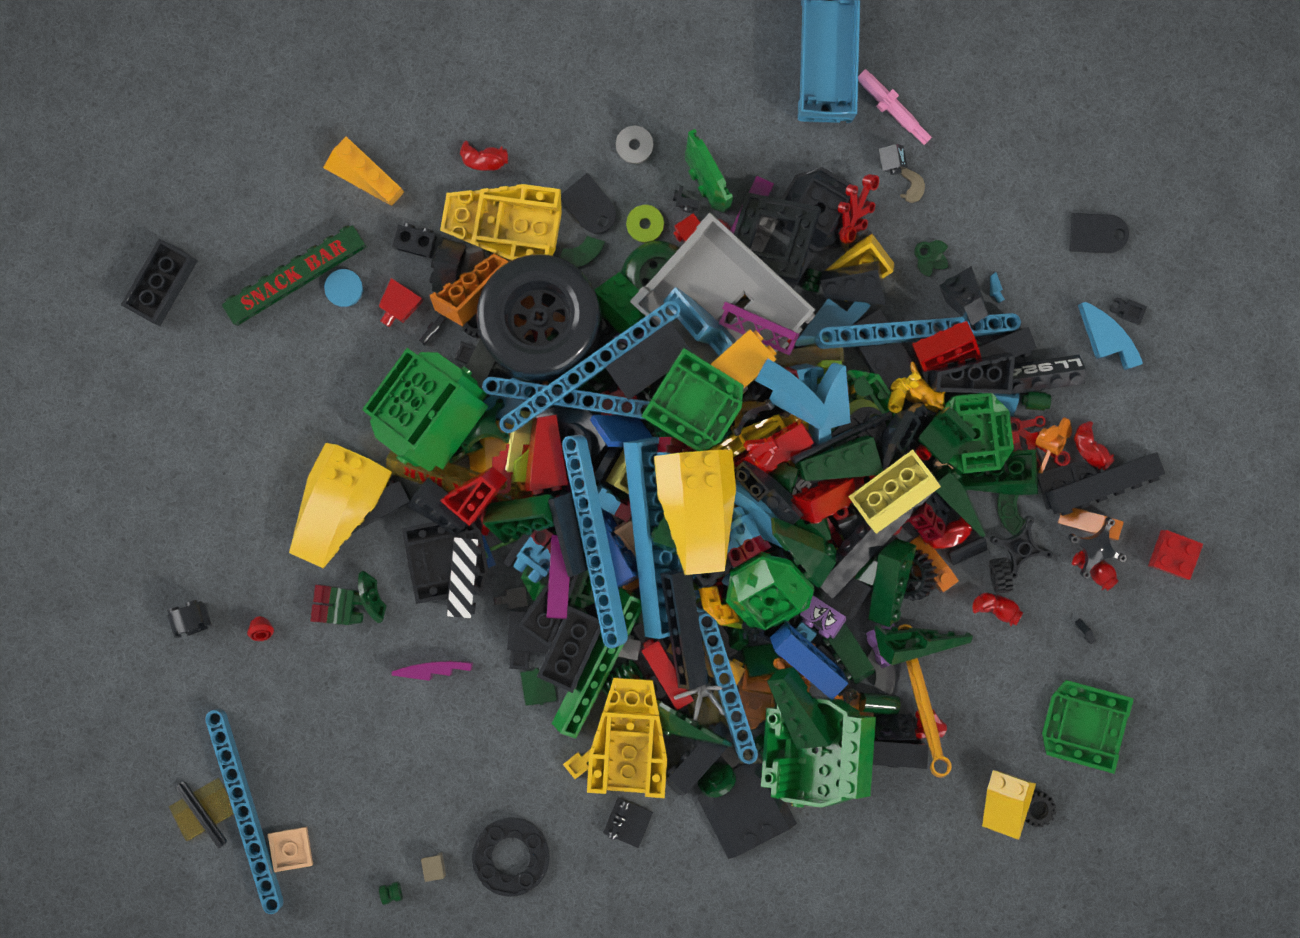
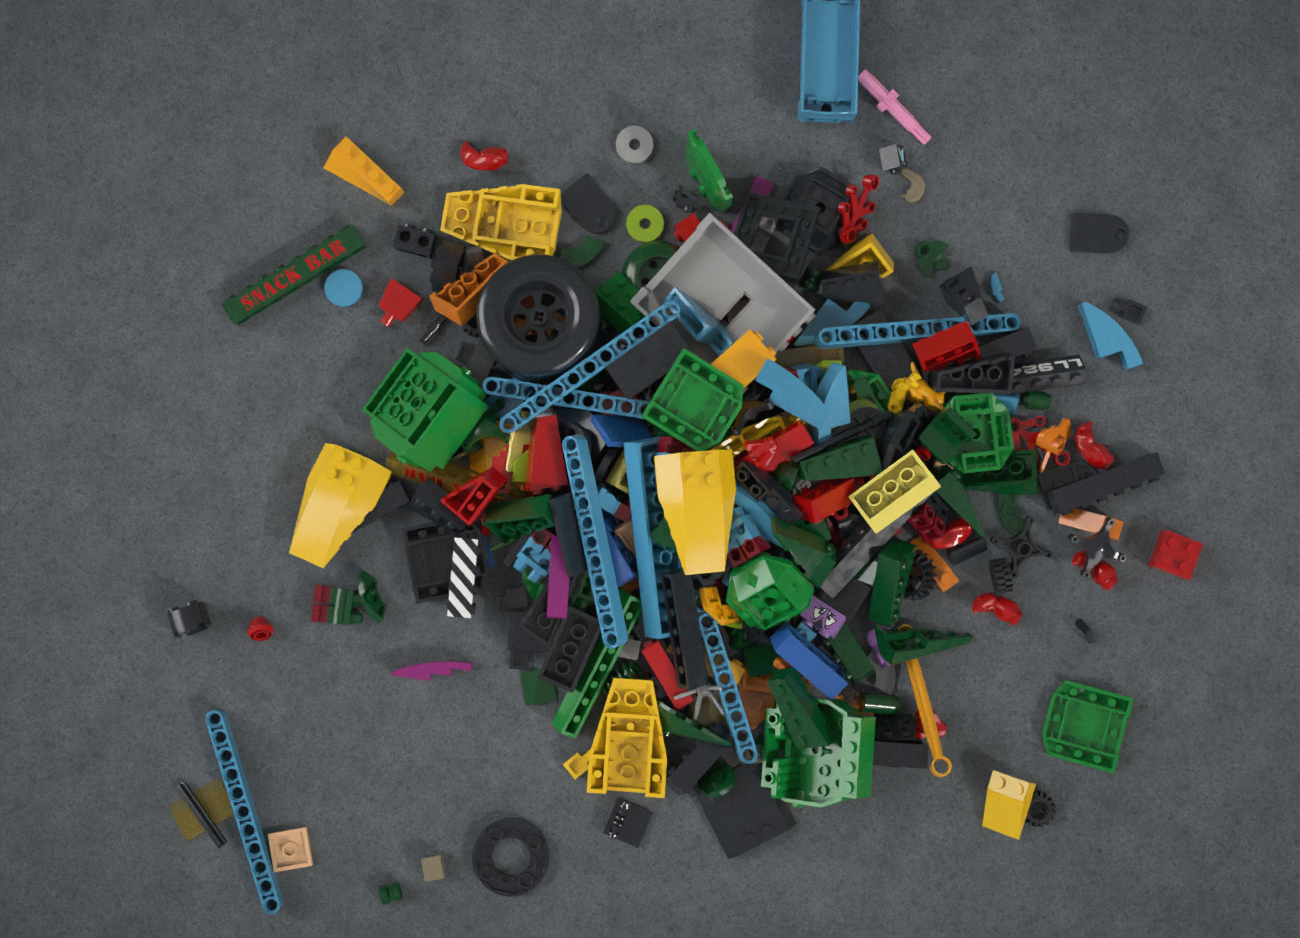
black brick [121,238,198,326] -> none
magenta fence [718,302,799,355] -> none

